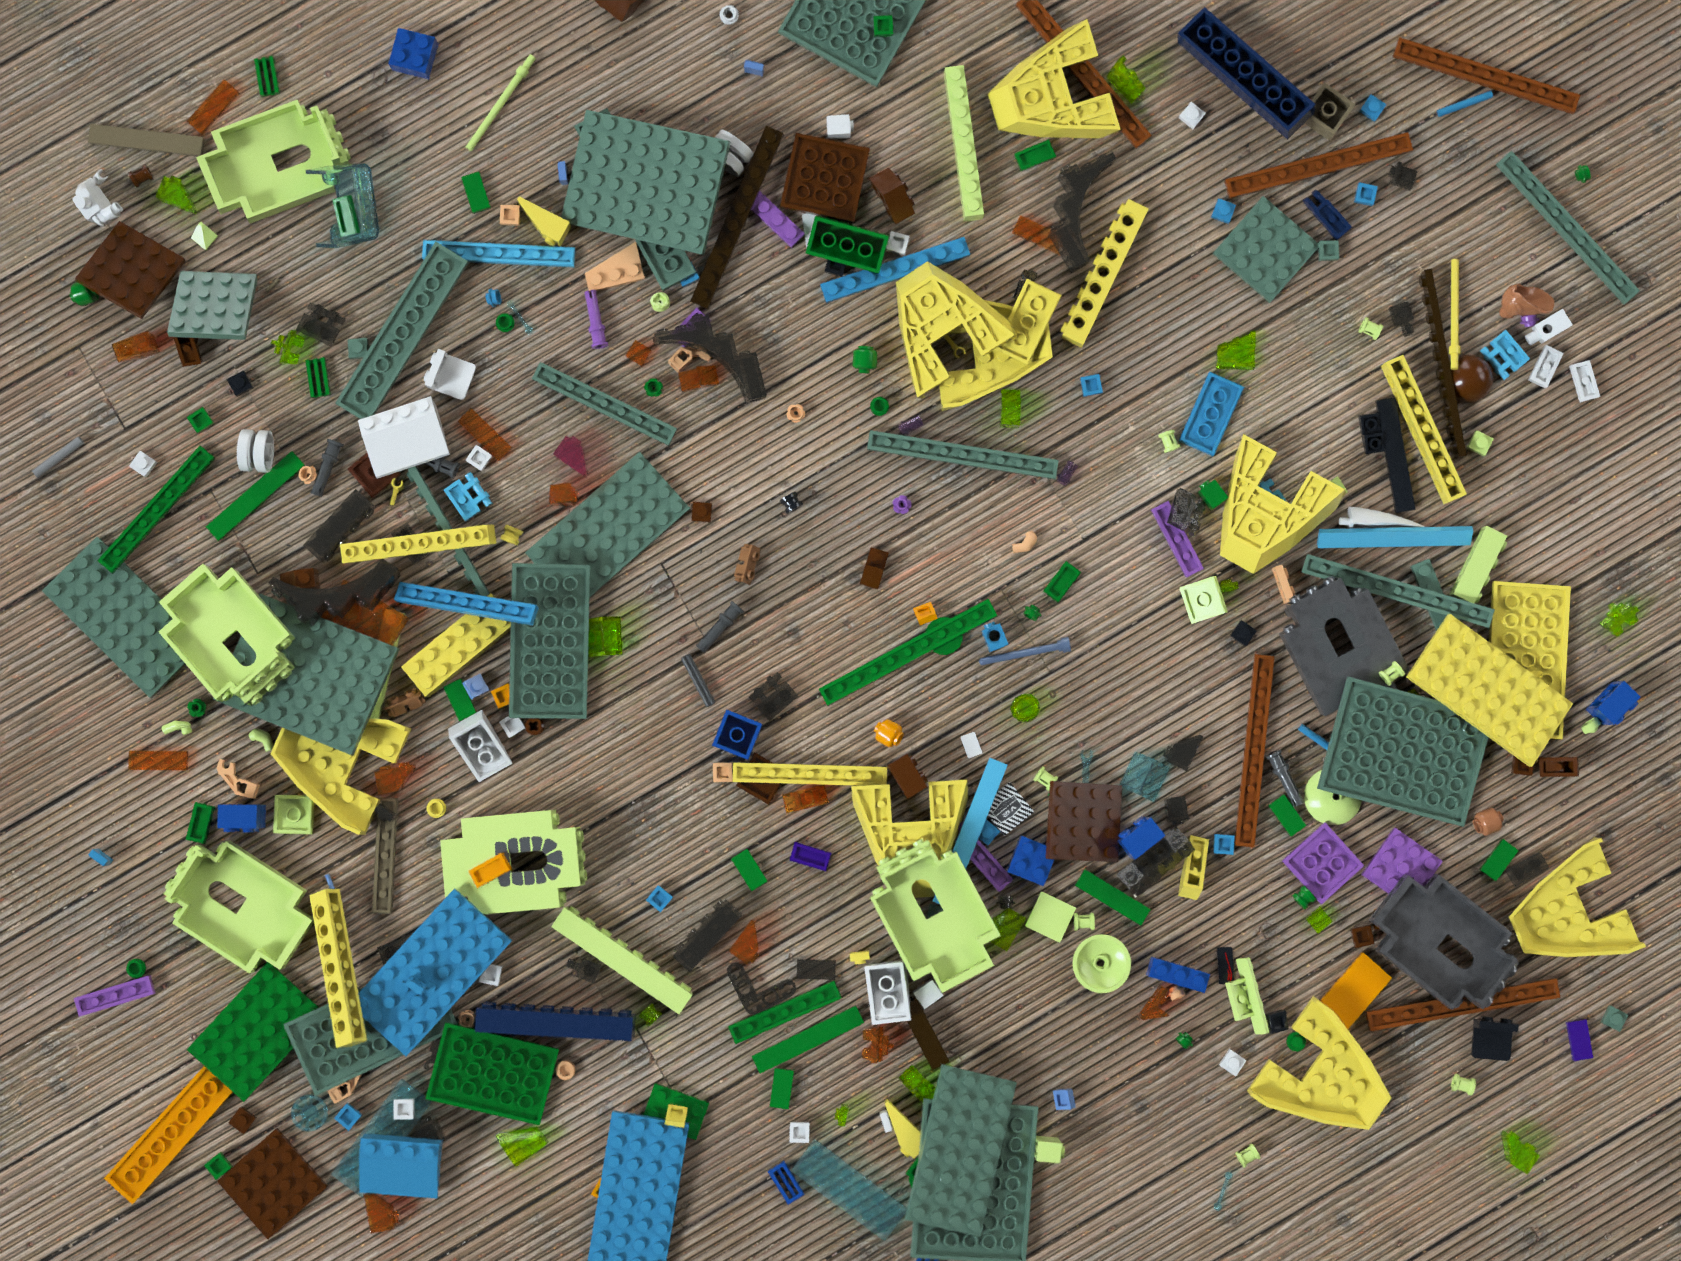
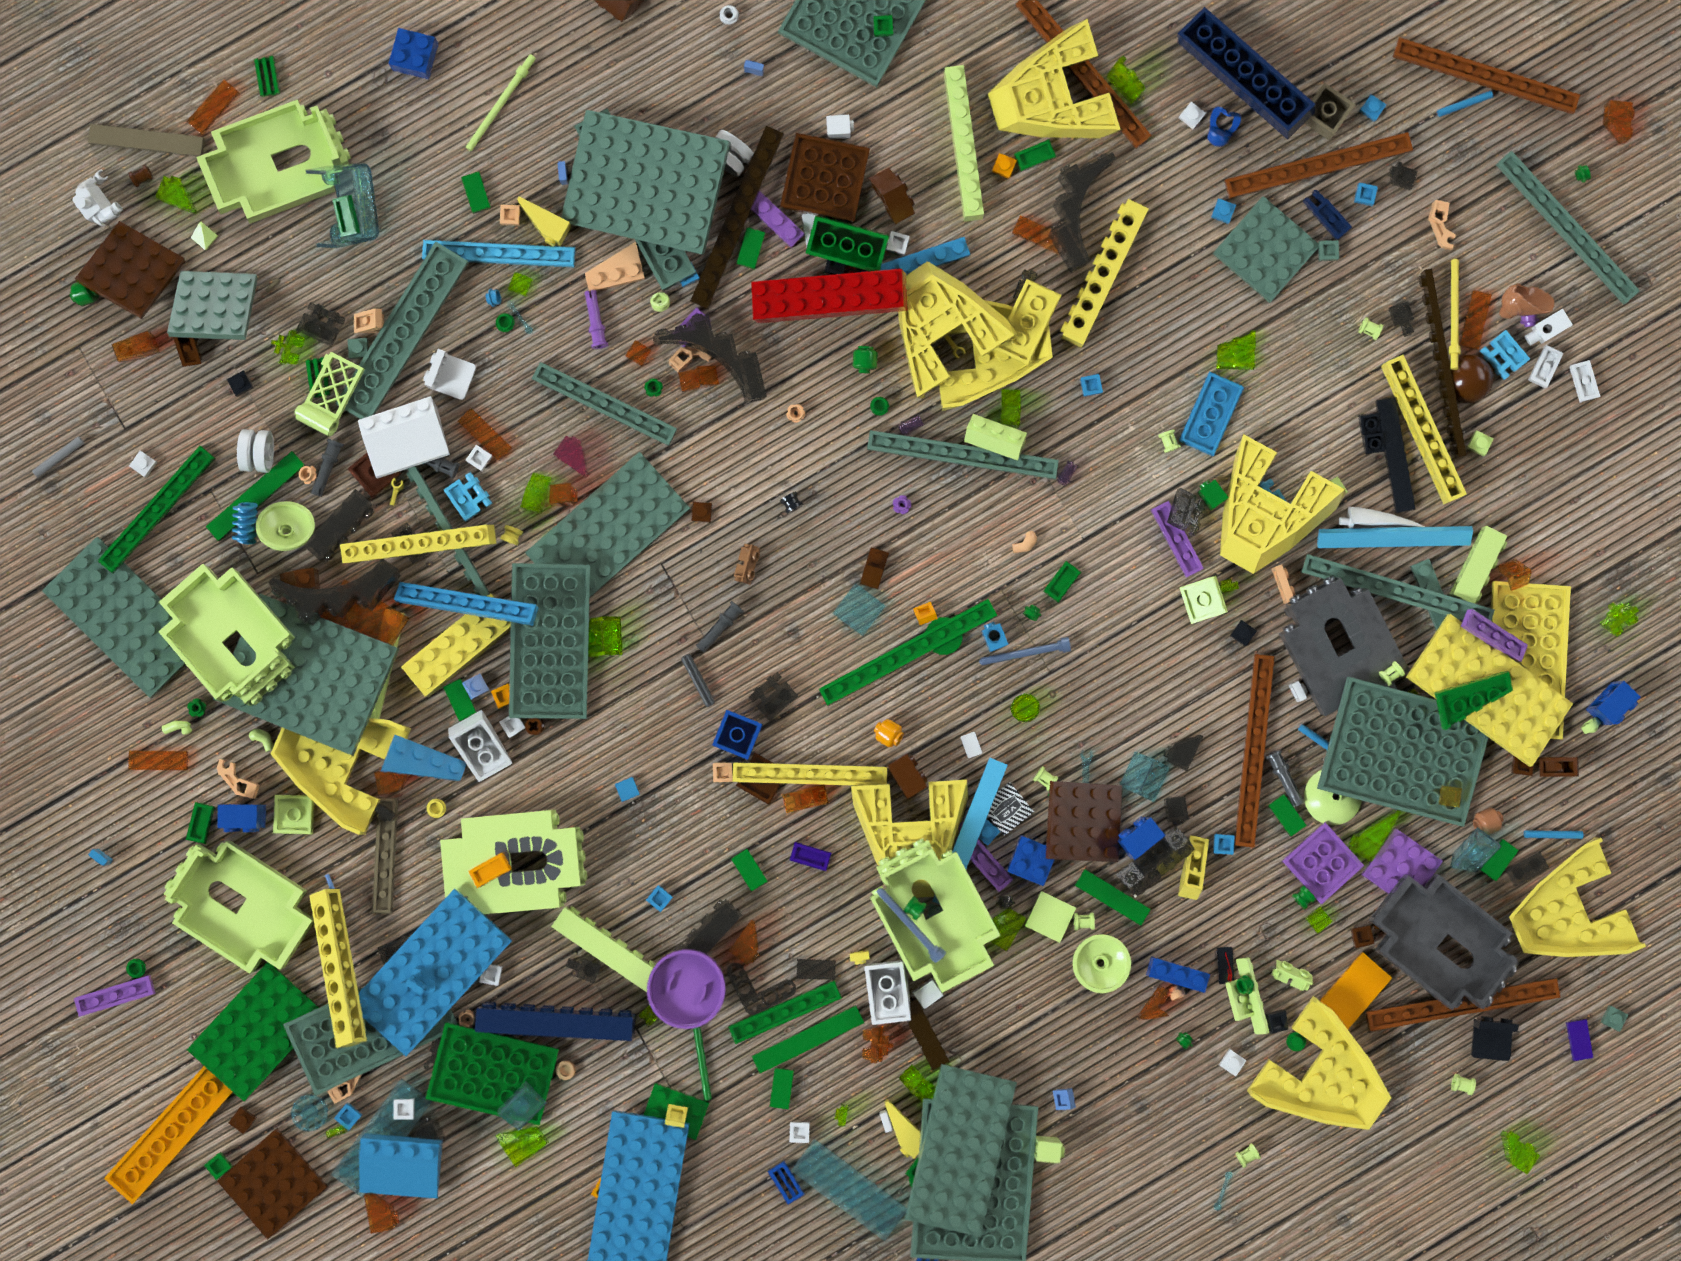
green plate [187,407,215,434] -> none
medium nougat hinge [385,688,426,718] -> none
none -> dark azure piece [232,502,258,544]
none -> yellowish green dish [256,501,315,551]
none -> yellowish green piece [295,352,365,437]
none -> clear neon green tile [325,1126,346,1138]
none -> light nougat slope [354,308,384,333]
none -> dark azure wing [380,735,466,781]
none -> clear light blue slope [497,1081,547,1130]
none -> clear neon green plate [508,272,533,297]
none -> clear neon green slope [520,473,552,514]
none -> dark azure tile [615,777,640,802]
none -> medium lavender piece [647,949,726,1029]
none -> green bar [693,1026,712,1101]
none -> green tile [737,227,765,270]
none -> red brick [751,269,908,324]
none -> clear light blue tile [832,583,886,636]
none -> sand blue piece [877,888,946,963]
none -> green wheel [904,896,927,921]
none -> yellowish green brick [964,414,1027,461]
none -> light orange plate [992,153,1017,179]
none -> blue piece [1207,106,1241,147]
none -> green plate [1236,975,1254,994]
none -> yellowish green hinge [1271,960,1313,991]
none -> white plate [1289,681,1307,702]
none -> clear neon green slope [1348,810,1401,862]
none -> light nougat piece [1428,200,1456,250]
none -> green wing [1435,671,1513,730]
none -> clear yellow tile [1439,785,1462,807]
none -> clear light blue slope [1451,827,1502,872]
none -> clear orange tile [1459,290,1492,350]
none -> medium lavender plate [1461,609,1528,662]
none -> clear orange slope [1497,559,1532,591]
none -> dark azure bar [1524,830,1584,839]
none -> clear orange slope [1603,100,1635,145]

